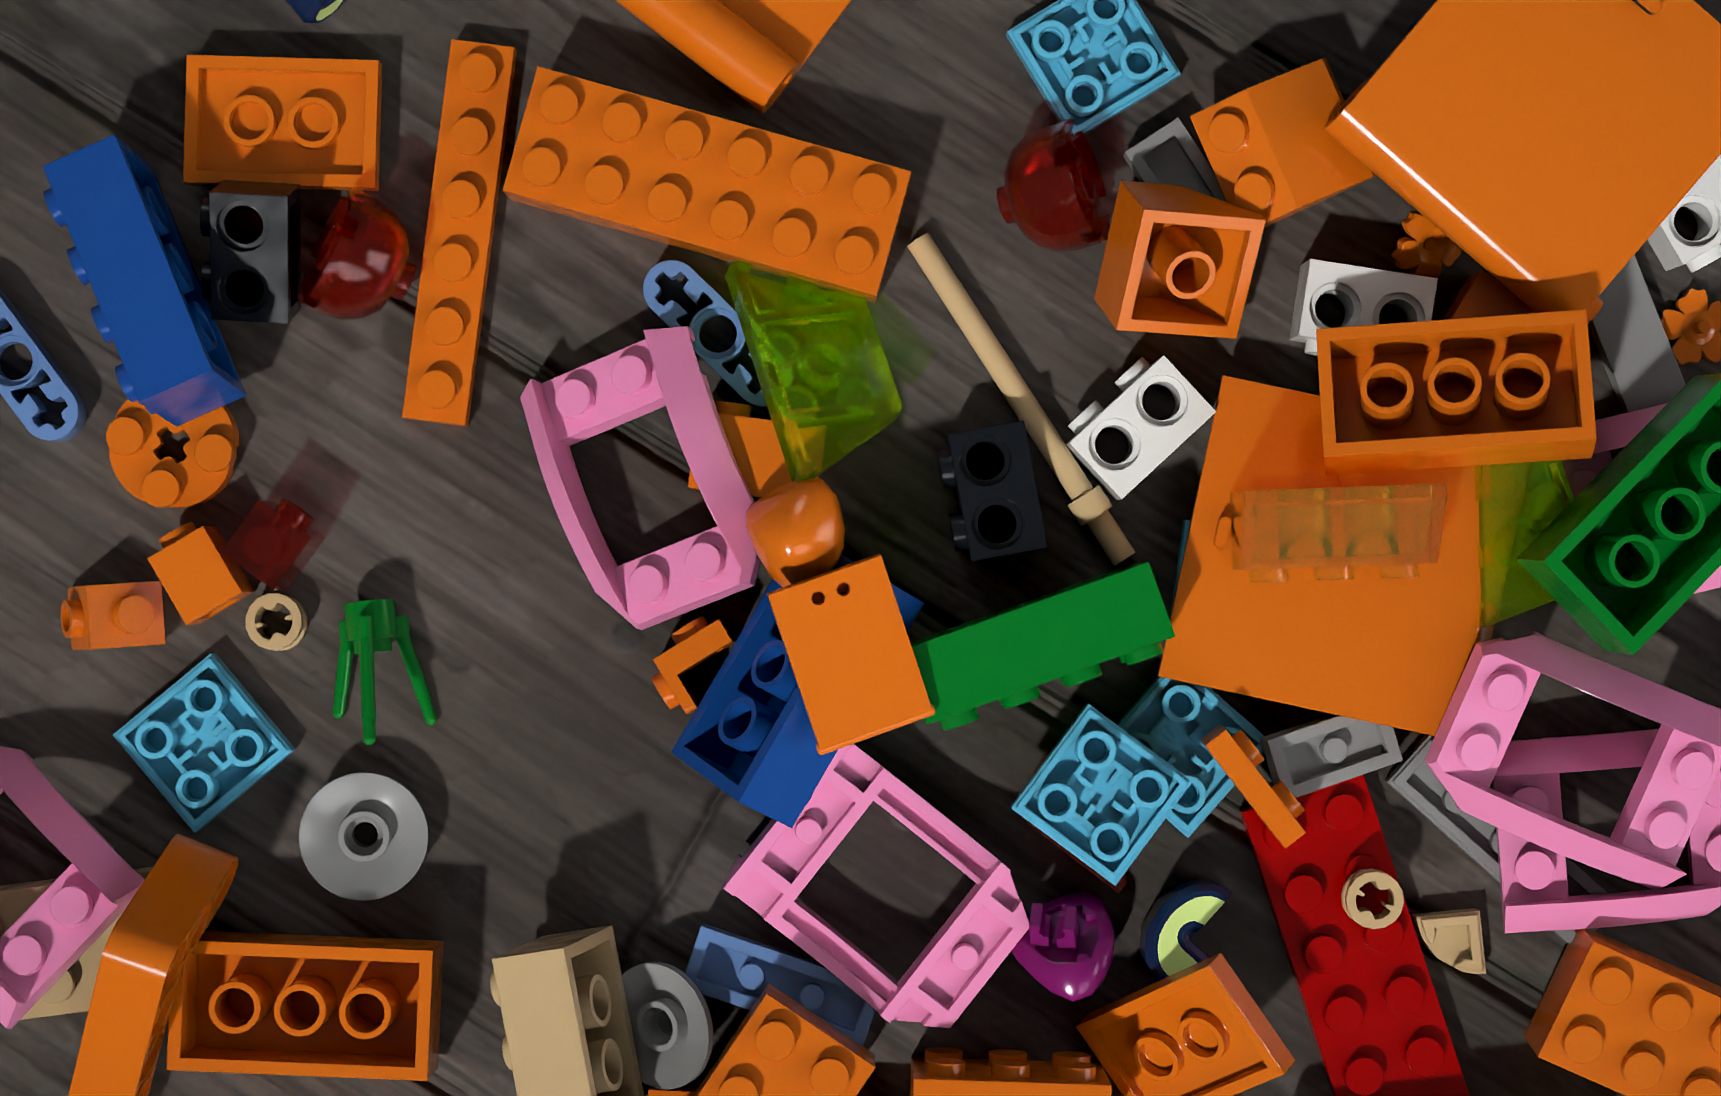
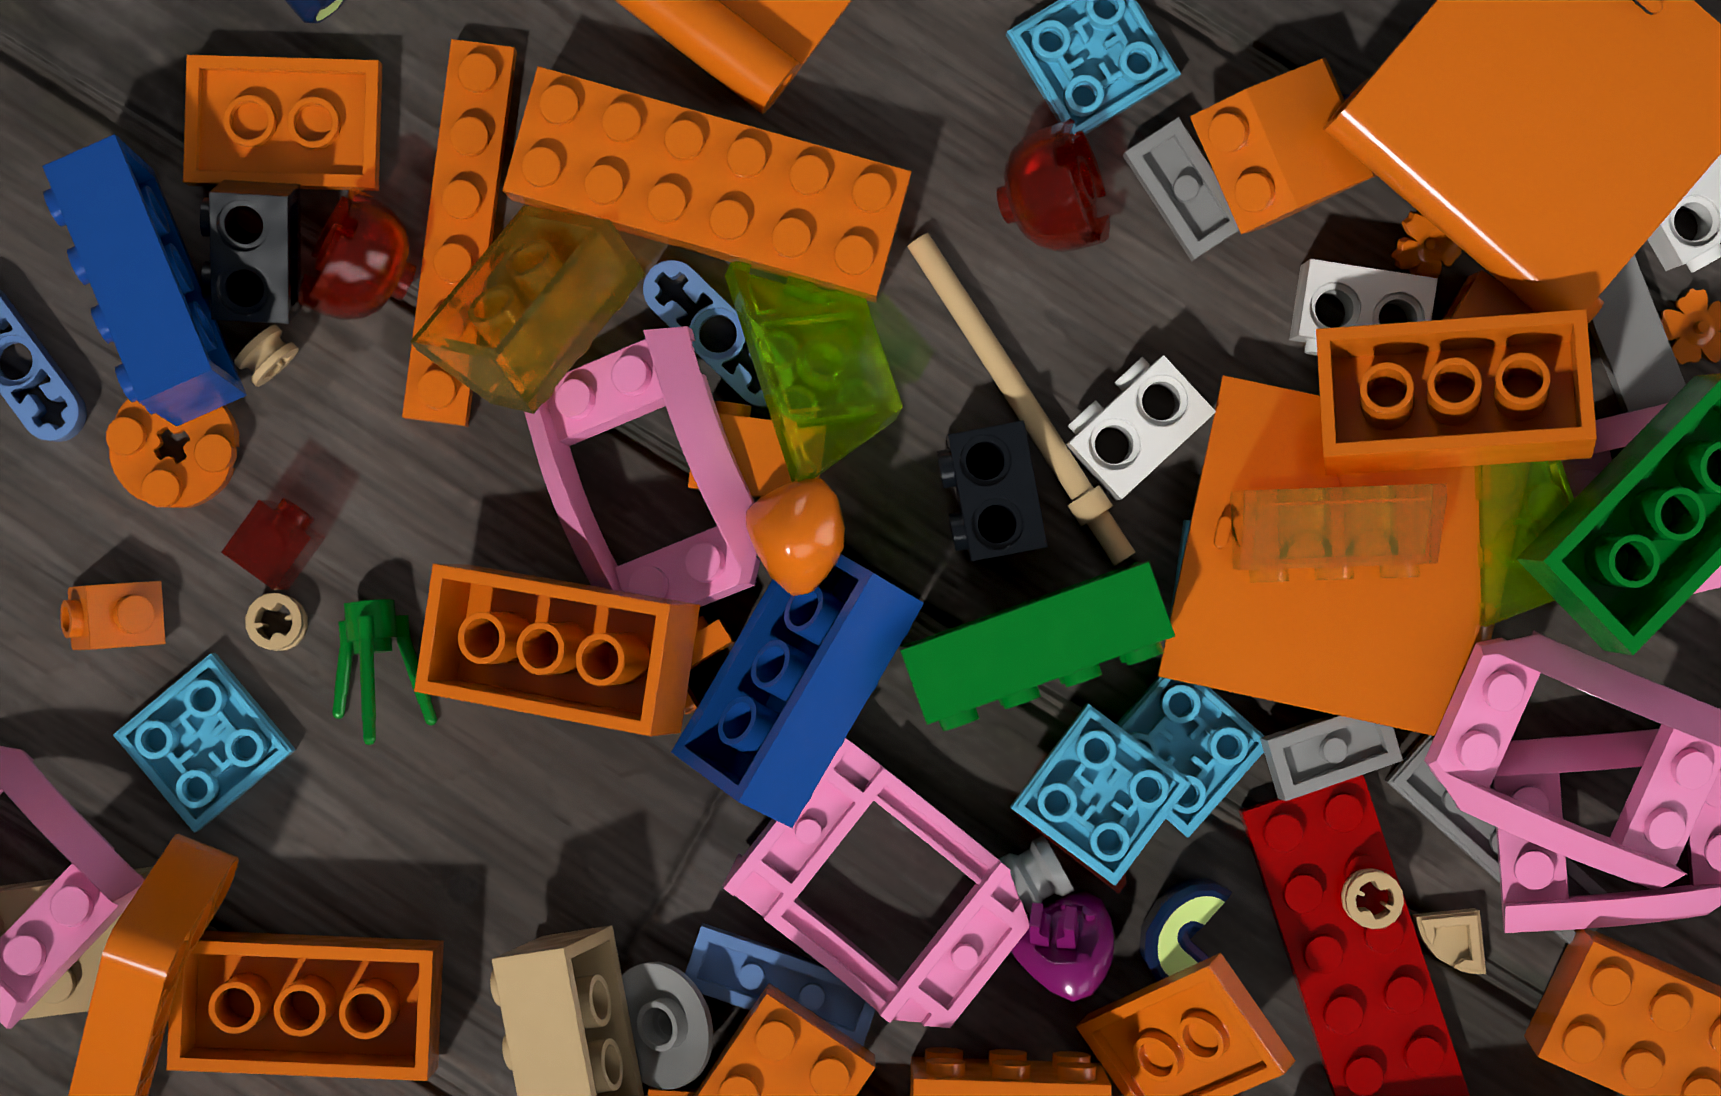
orange brick [147,522,255,625] -> none
light grey dish [299,772,429,901] -> none
orange container [766,554,935,755] -> none
orange slope [1094,180,1266,339] -> none
orange plate [1200,724,1306,849] -> none
none -> tan bush [234,324,299,387]
none -> clear yellow slope [410,205,646,414]
none -> orange brick [414,563,700,736]
none -> light grey wheel [999,834,1074,915]

